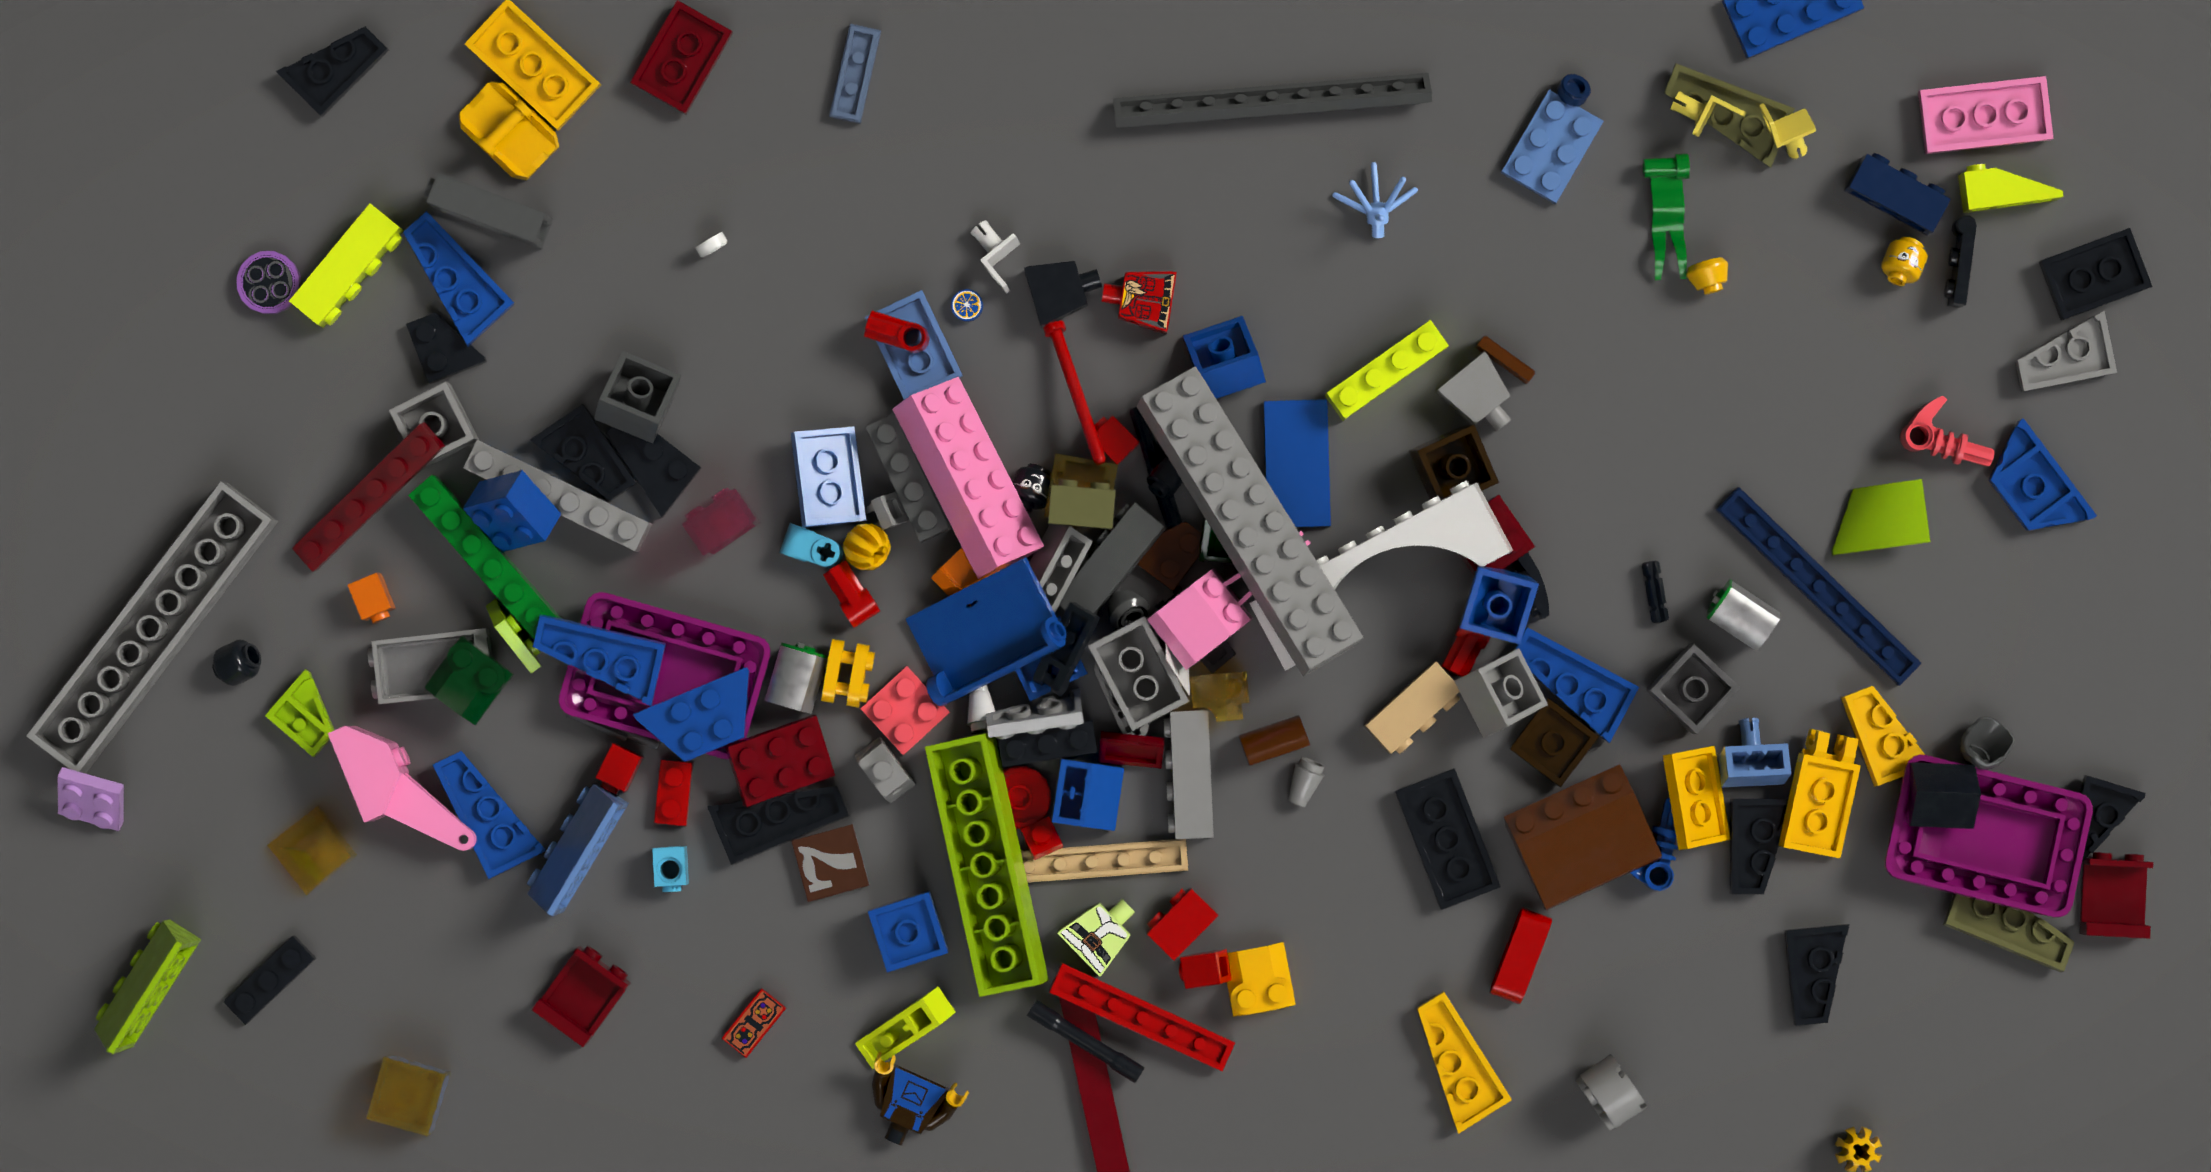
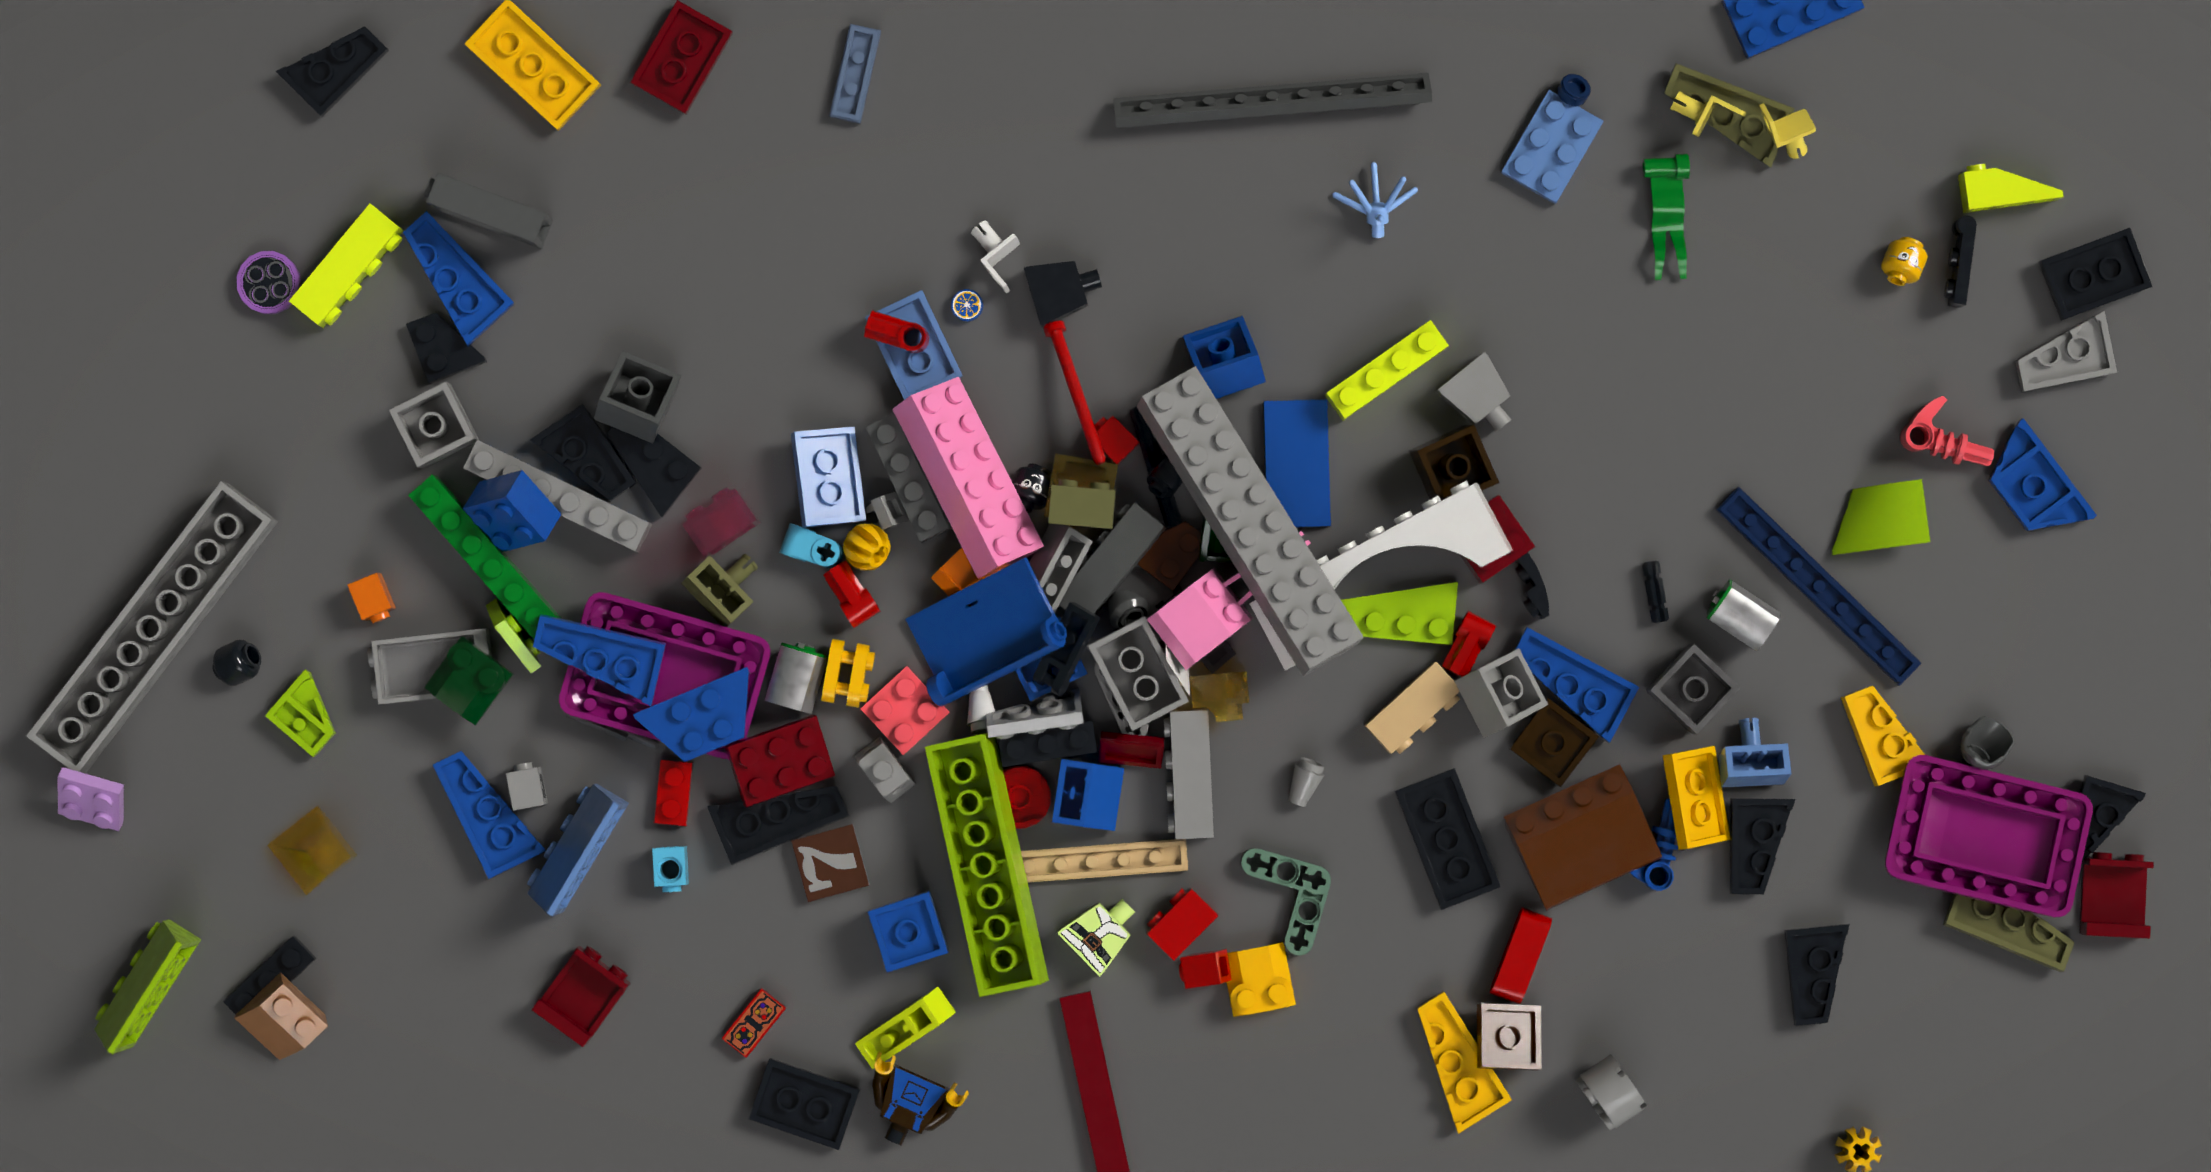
dark red plate [292,422,445,572] -> none
bright pink slope [328,726,477,851] -> none
clear yellow container [366,1054,451,1136] -> none
yellow shield [458,81,559,181] -> none
red brick [595,743,644,794] -> none
white tile [695,232,728,258] -> none
red plate [1020,817,1063,861] -> none
black piece [1027,1000,1145,1083] -> none
red plate [1048,963,1236,1072] -> none
torso [1101,271,1177,334] -> none
reddish brown brick [1238,715,1310,766] -> none
blue slope [1459,566,1539,644] -> none
reddish brown tile [1475,336,1535,384] -> none
yellow cone [1686,257,1728,295] -> none
yellow tile [1778,728,1861,858] -> none
dark blue brick [1844,153,1951,236] -> none
black slope [1909,762,1981,829] -> none
bright pink plate [1918,76,2054,154] -> none
none -> medium nougat slope [234,972,328,1060]
none -> light grey brick [506,762,548,811]
none -> olive brick [681,554,758,627]
none -> black plate [749,1058,860,1150]
none -> sand green beam [1241,848,1331,956]
none -> lime wing [1341,582,1458,645]
none -> plate [1477,1003,1542,1071]

